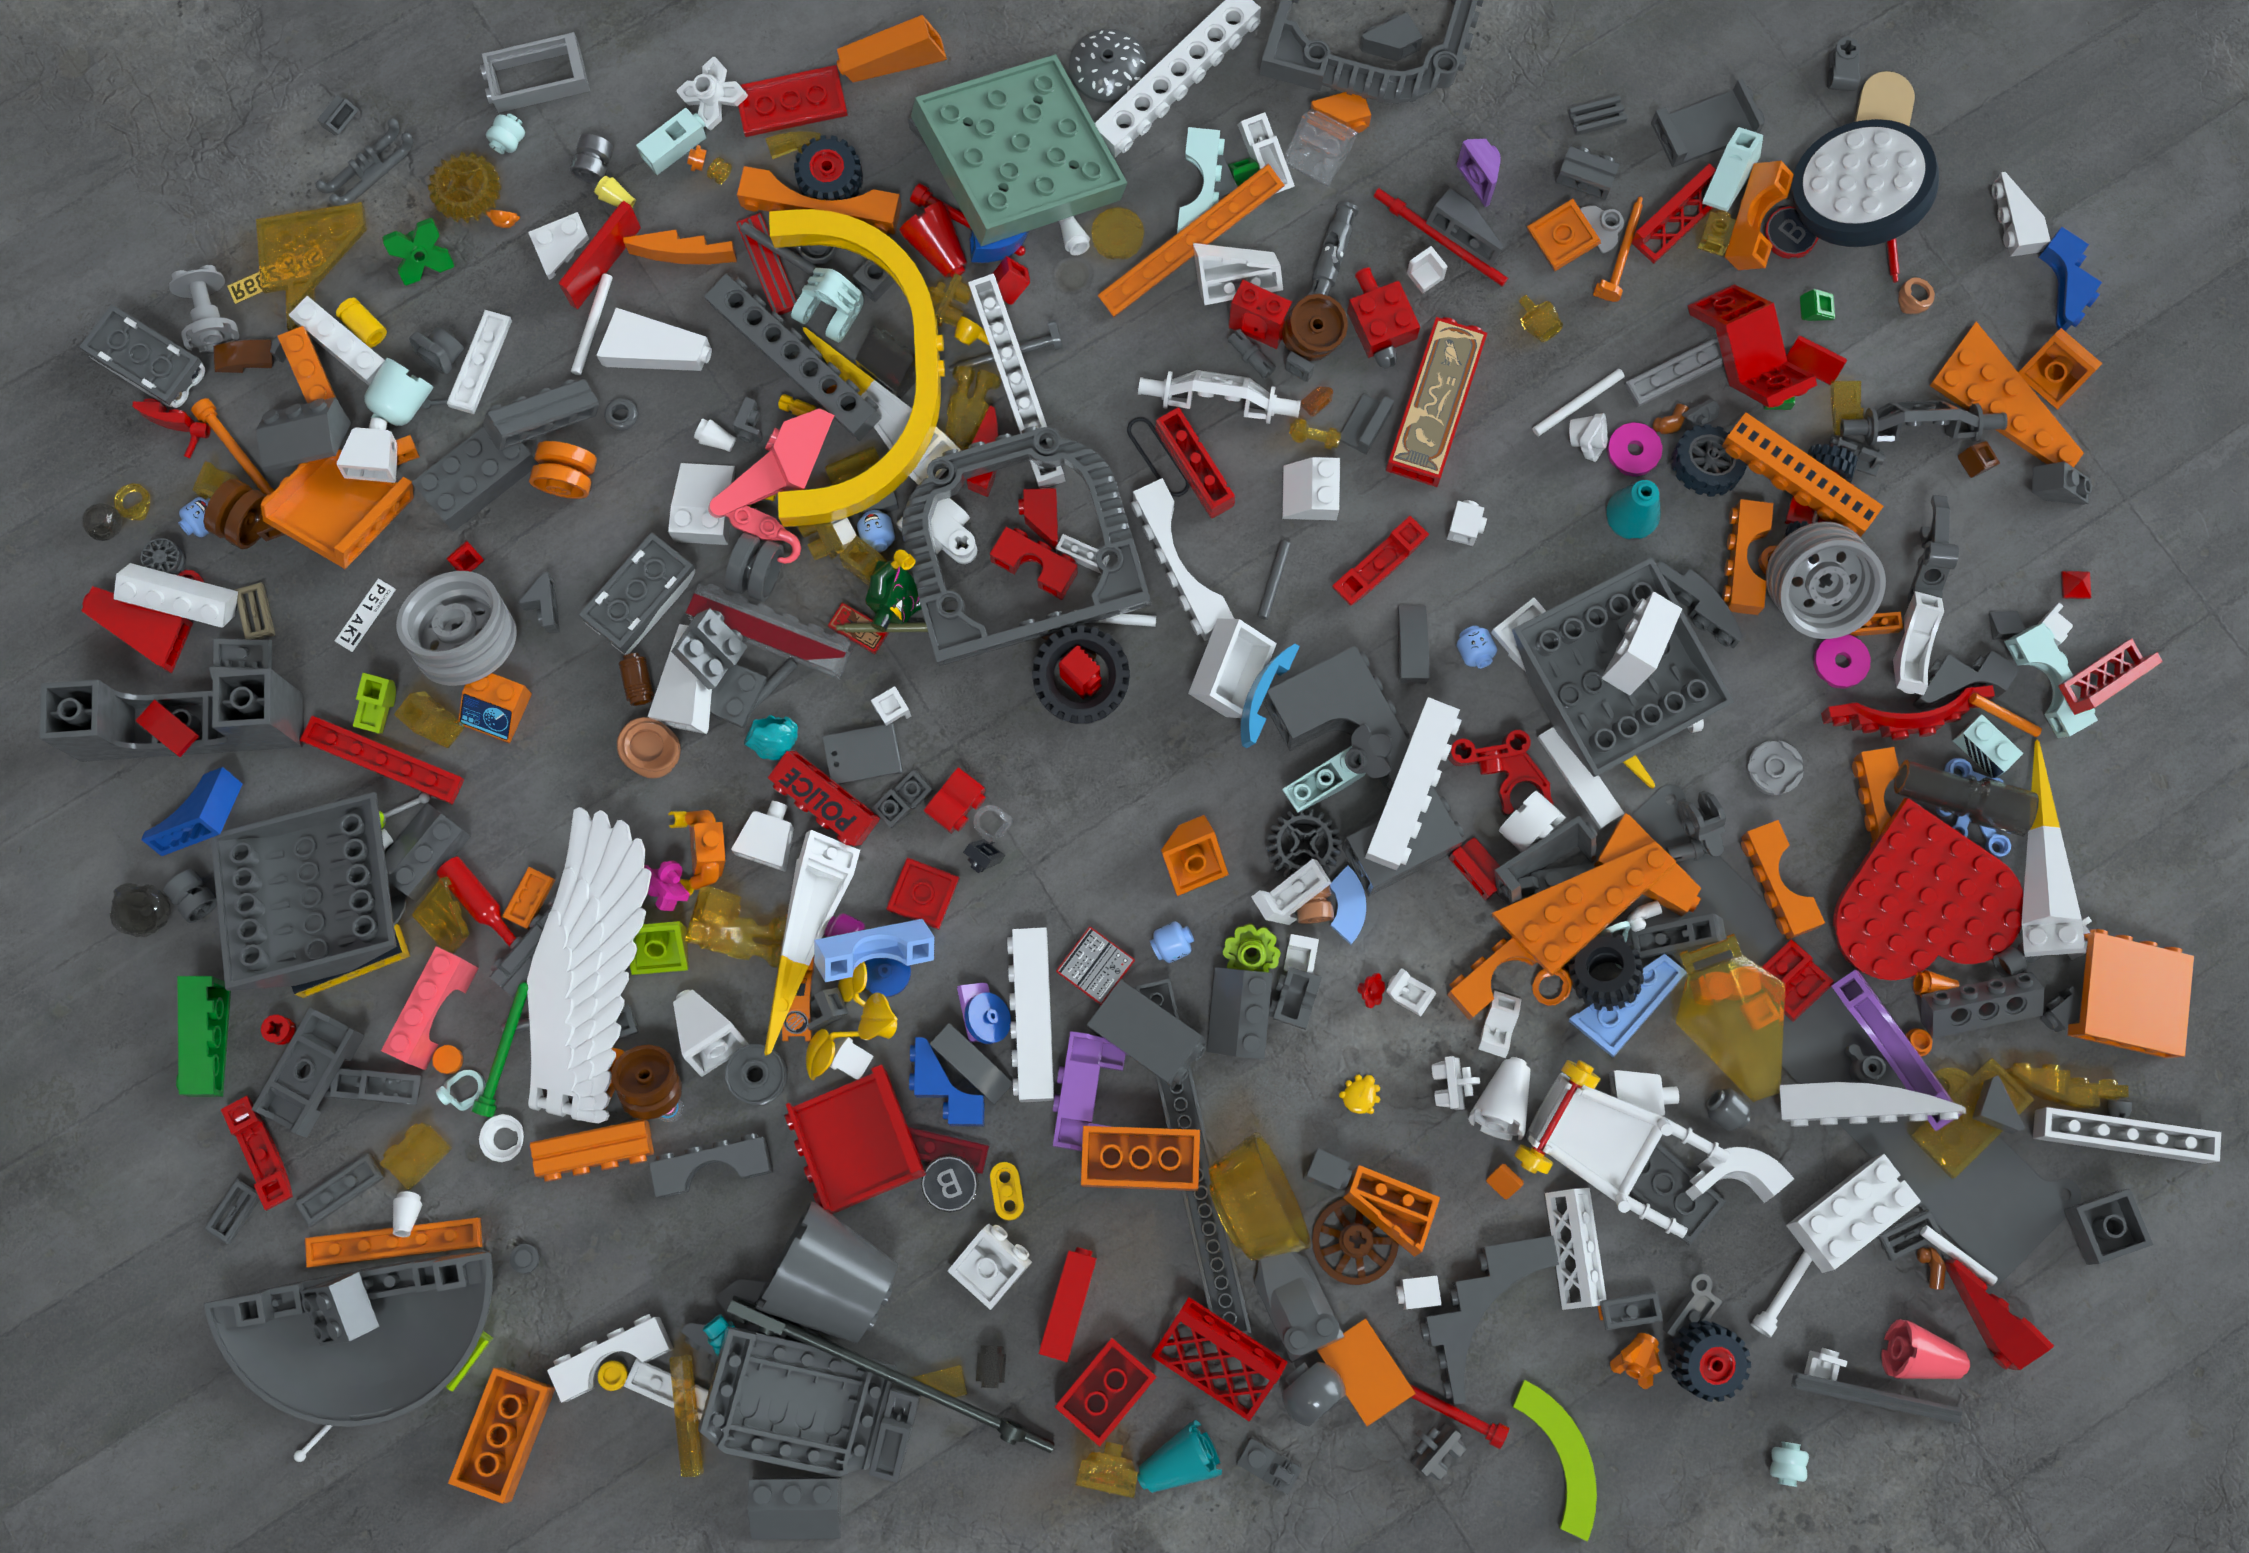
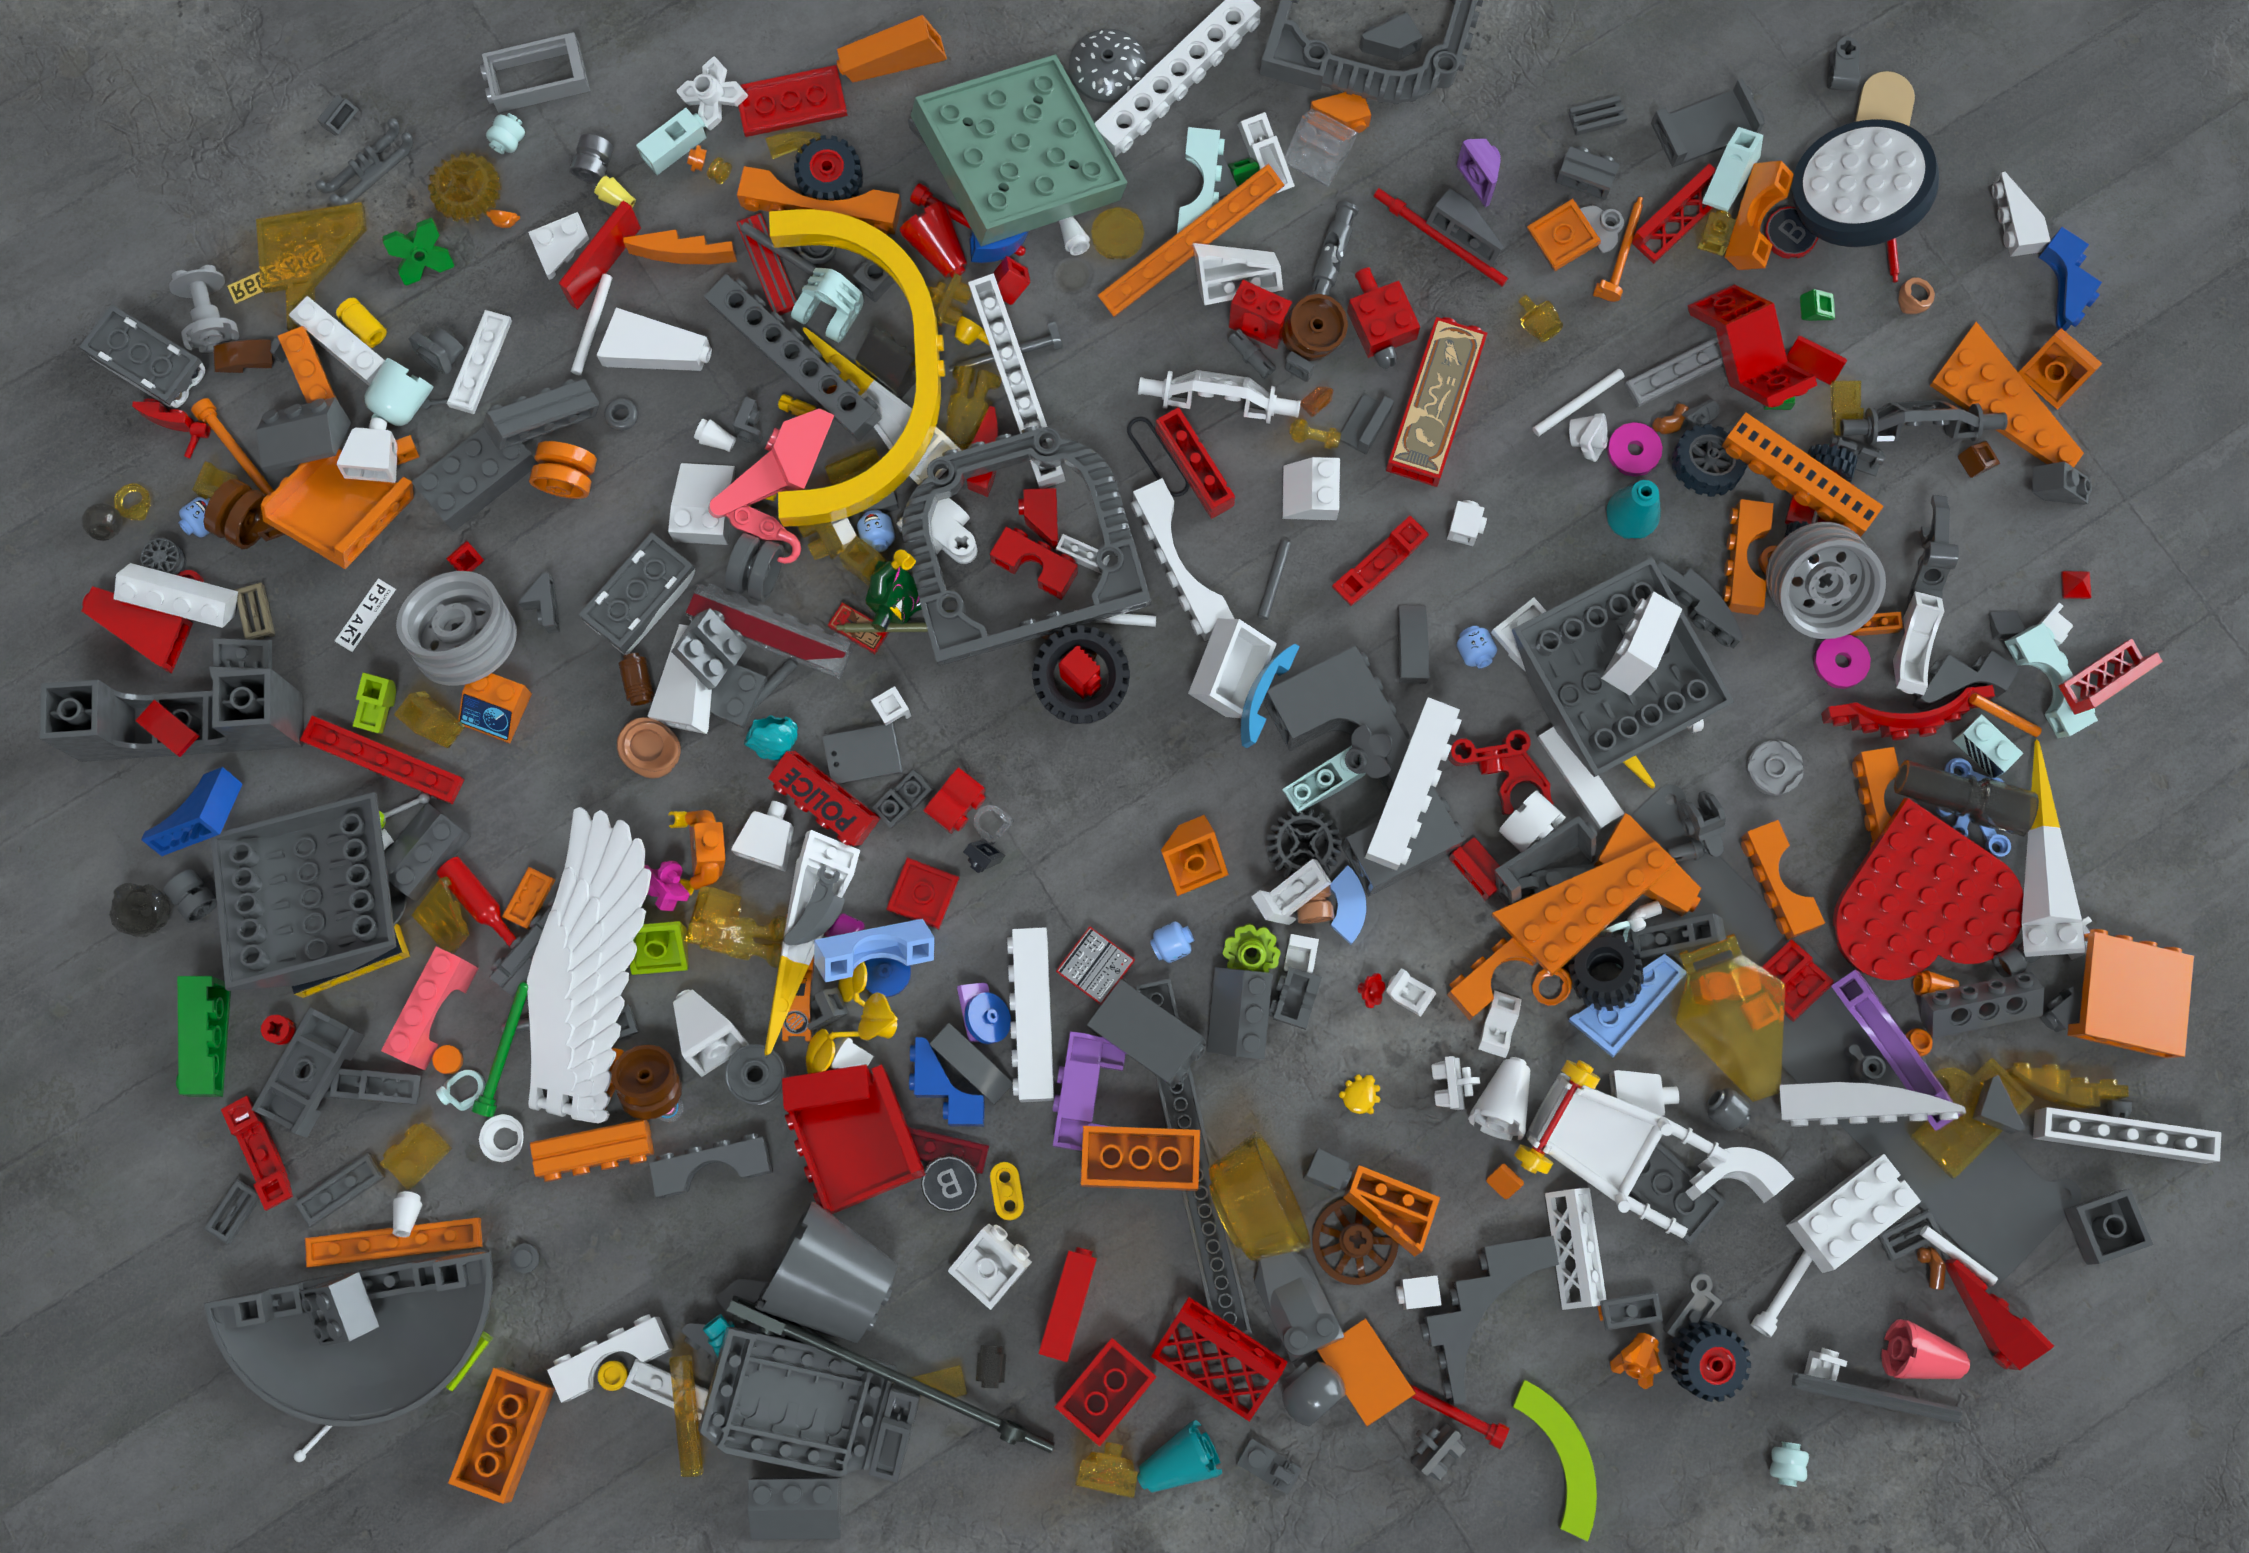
white panel [1407,246,1447,293] -> none
none -> red panel [782,1064,873,1112]
none -> dark grey piece [783,865,845,946]

